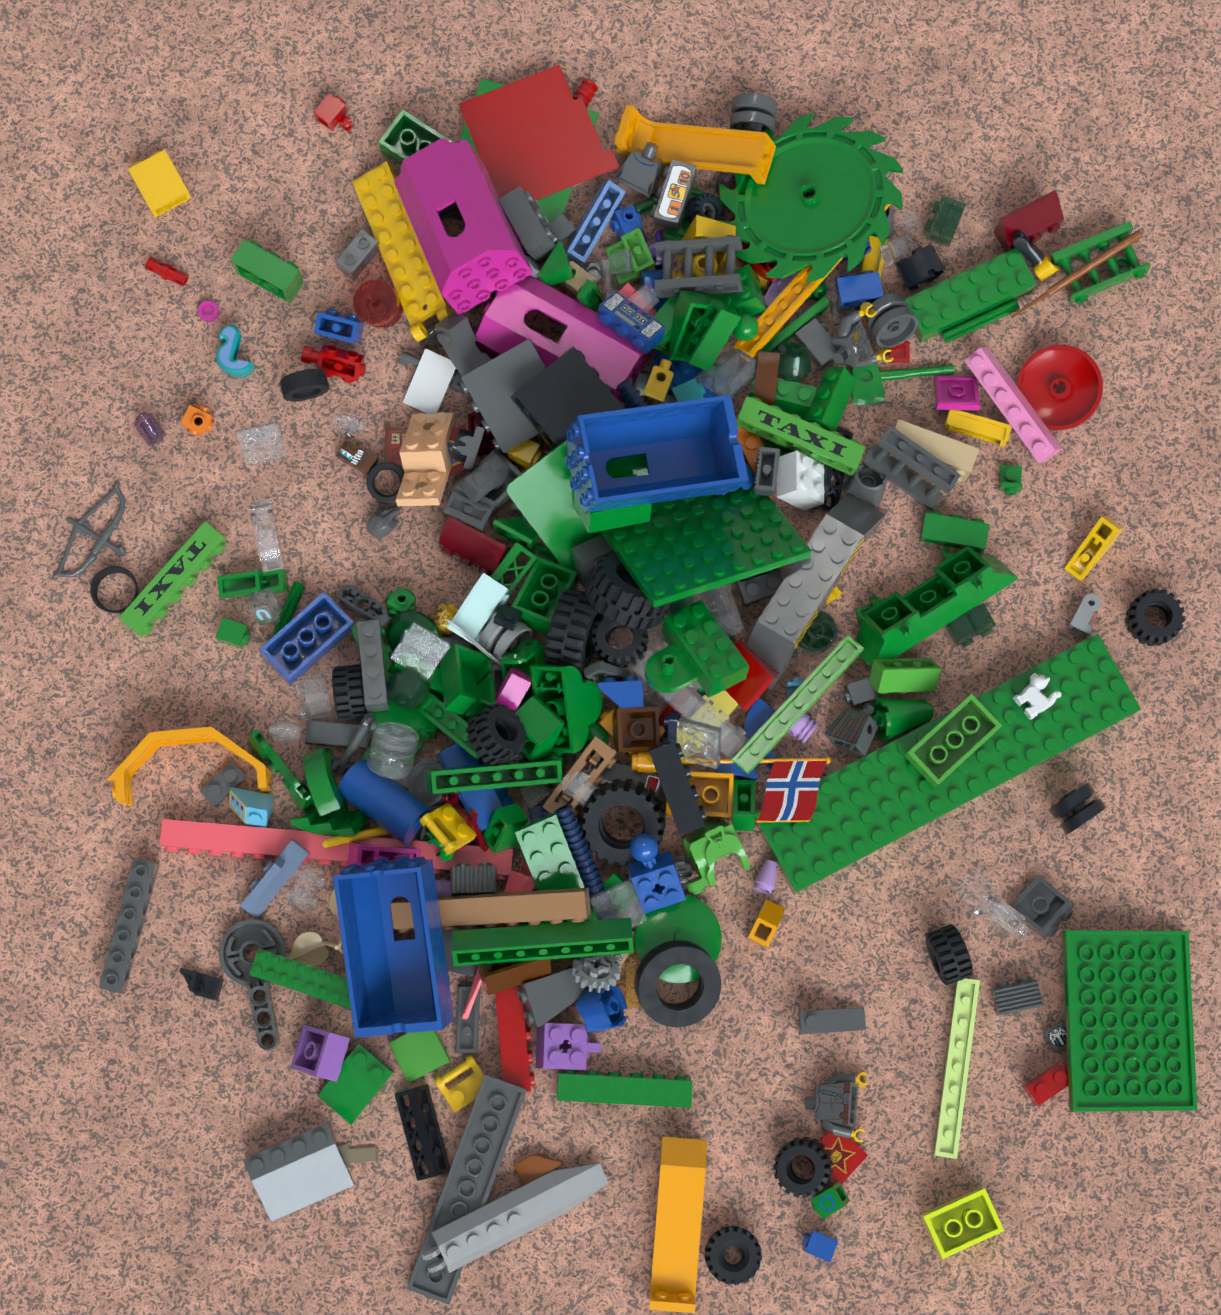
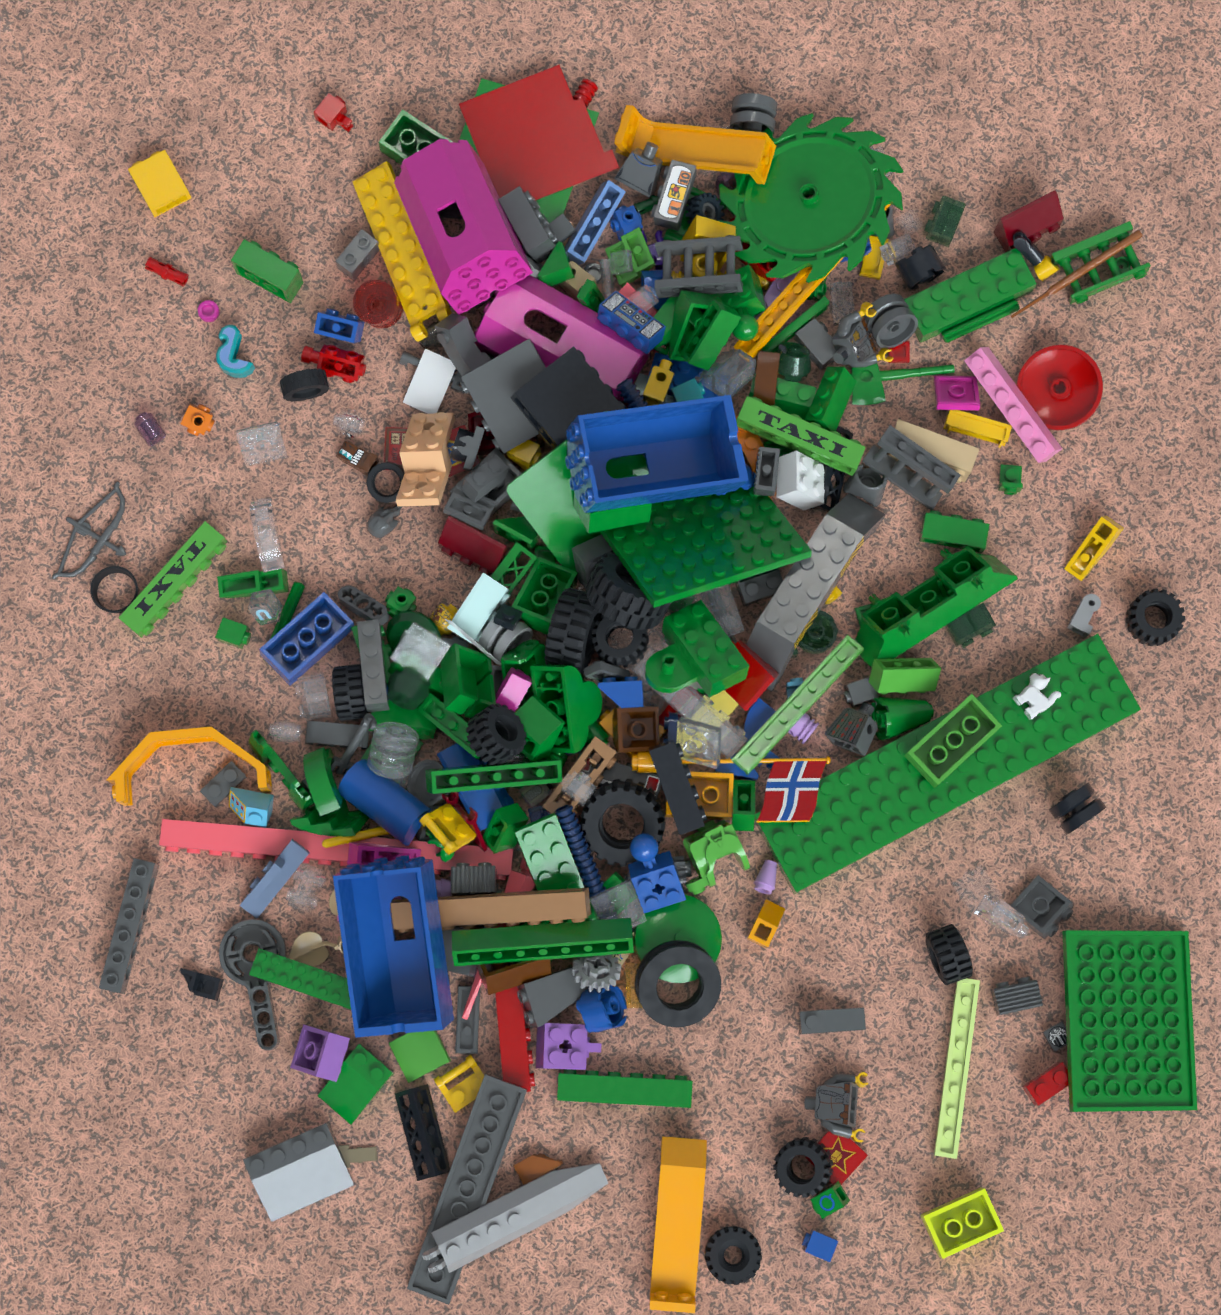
blue brick [835,271,883,311] -> none

